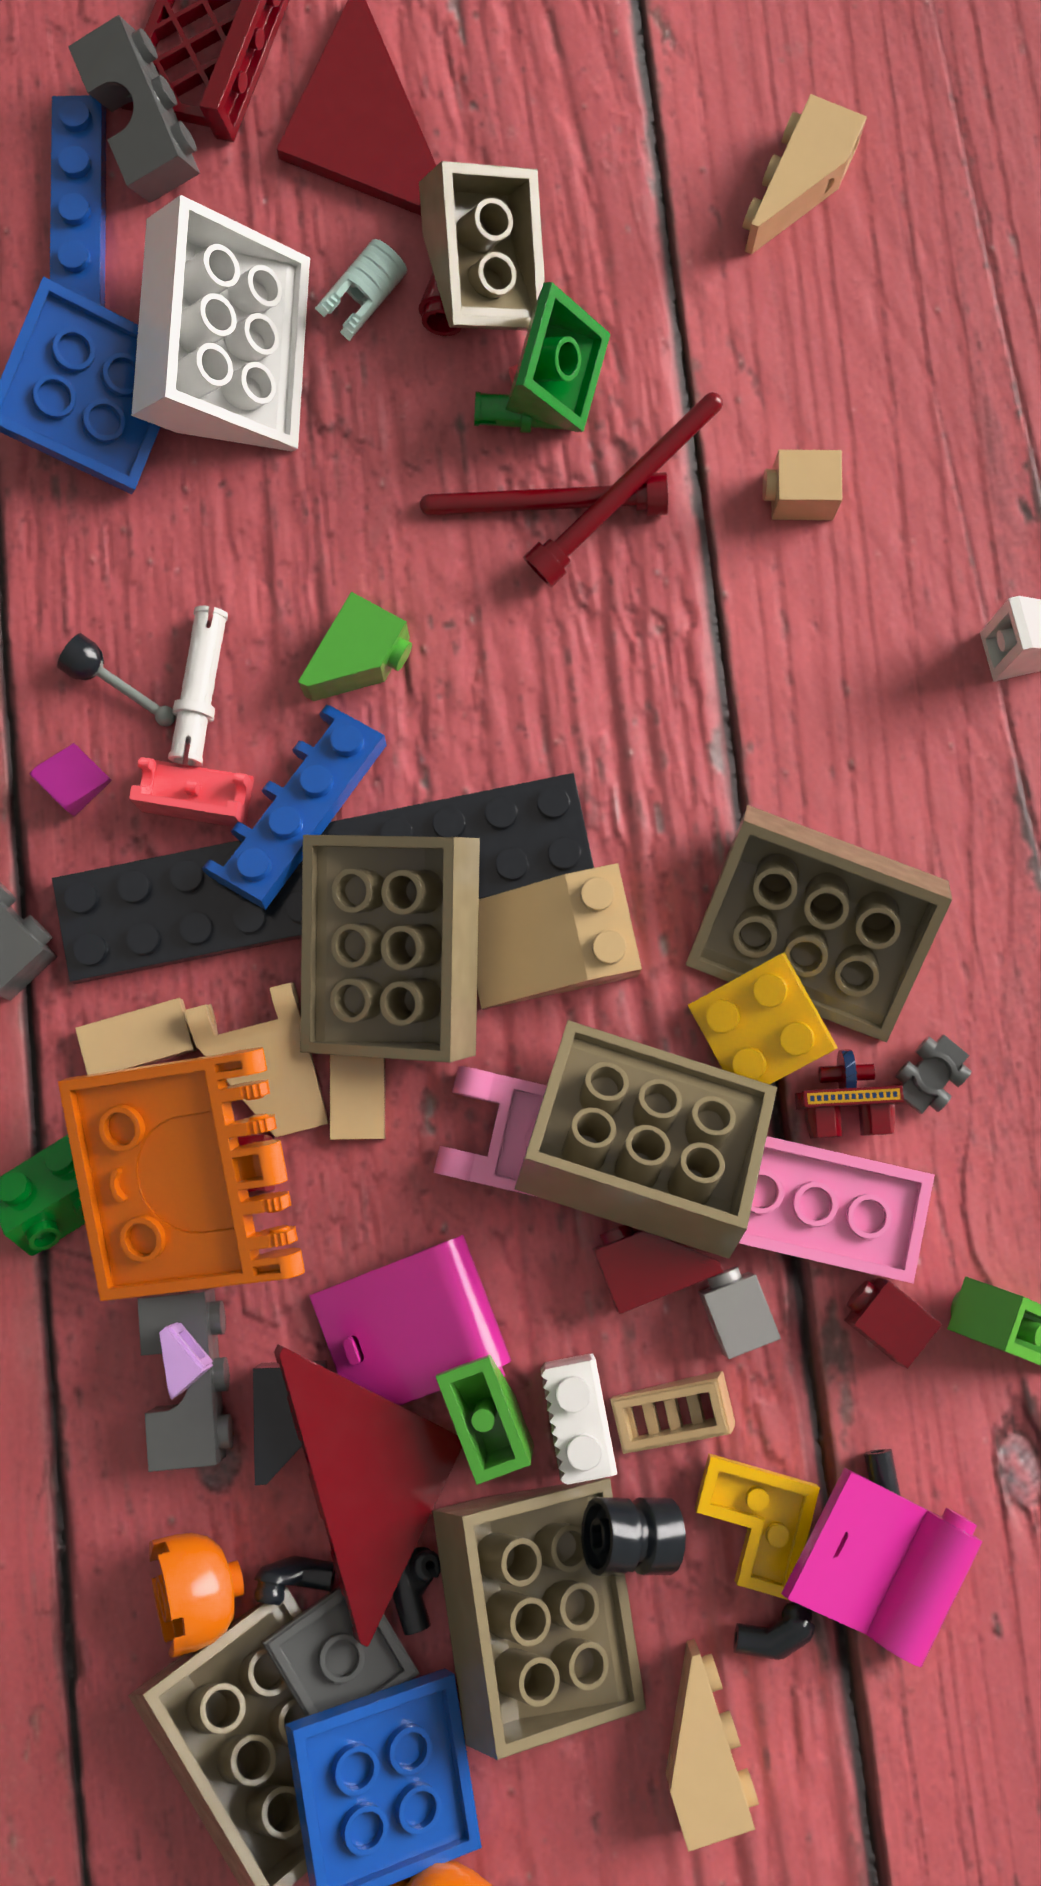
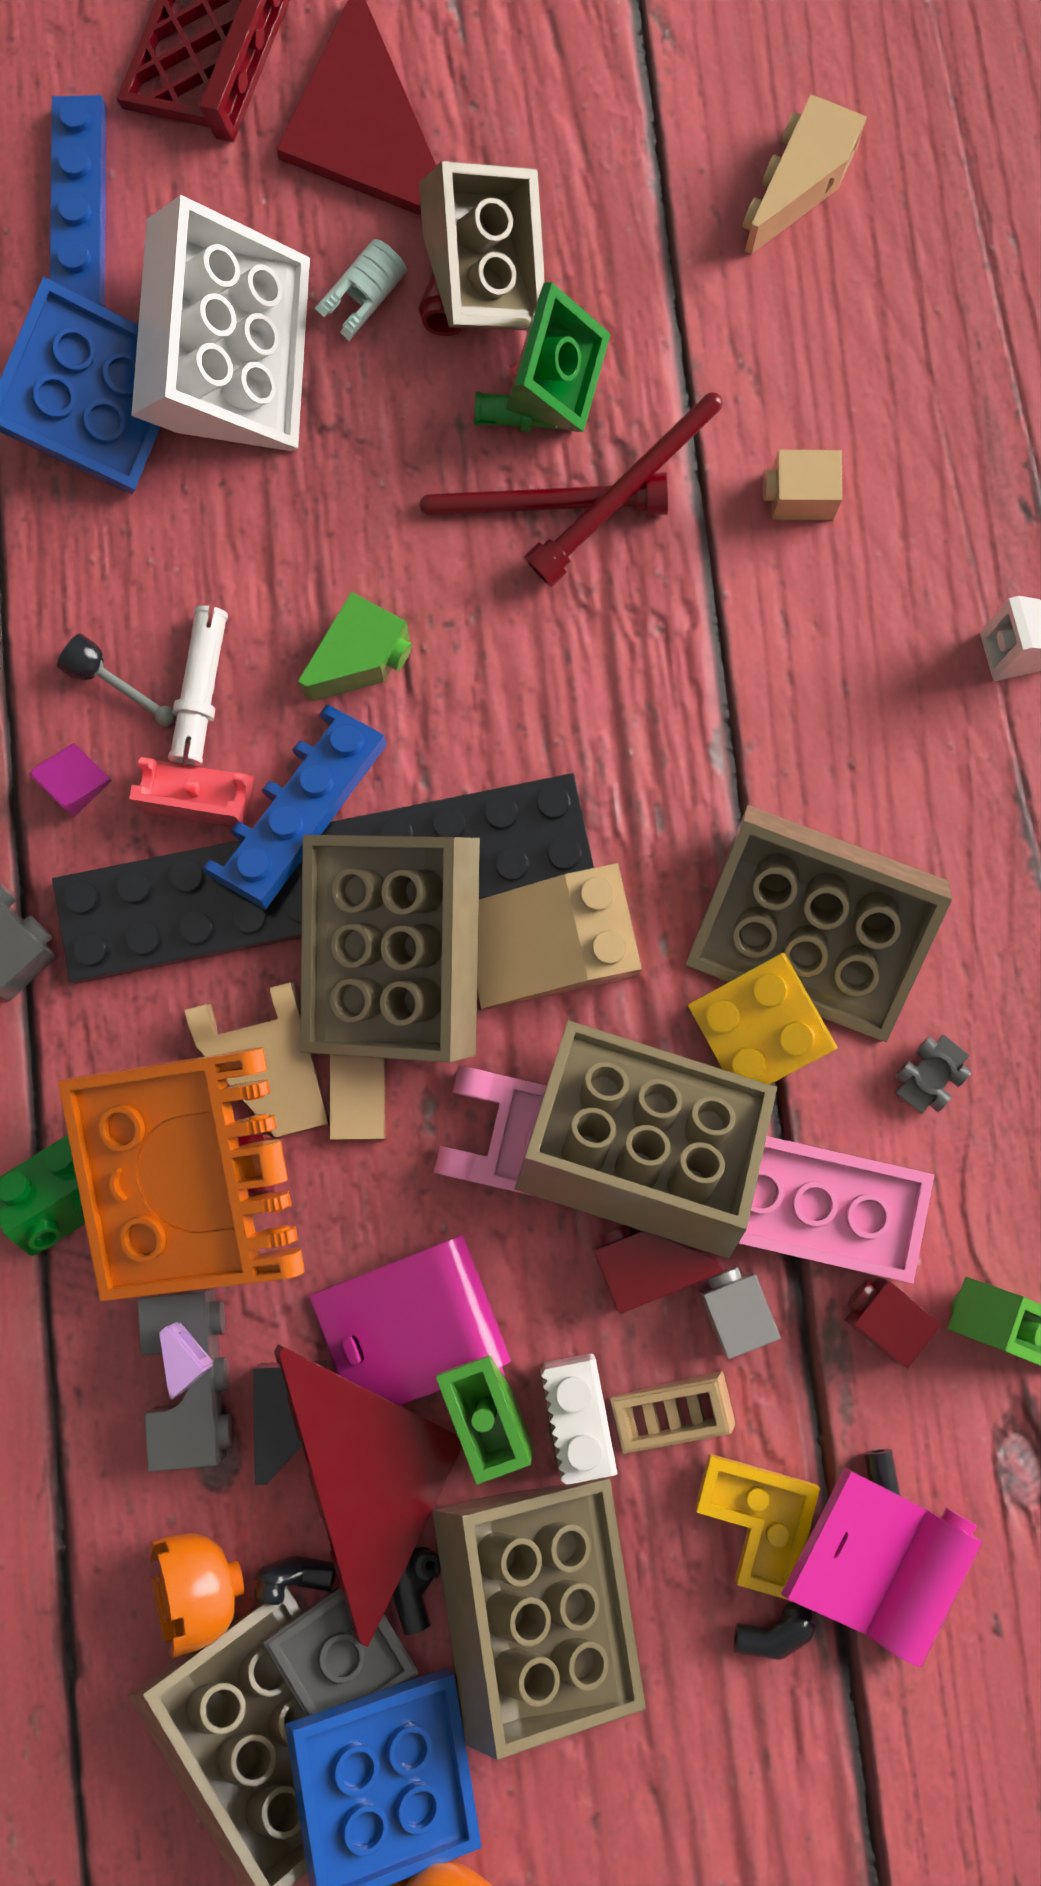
dark grey arch [68,15,200,203] -> none
tan tile [75,998,197,1075] -> none
black wheel [581,1497,686,1576] -> none
tan slope [666,1639,759,1852] -> none
dark red hips [795,1049,904,1138] -> none

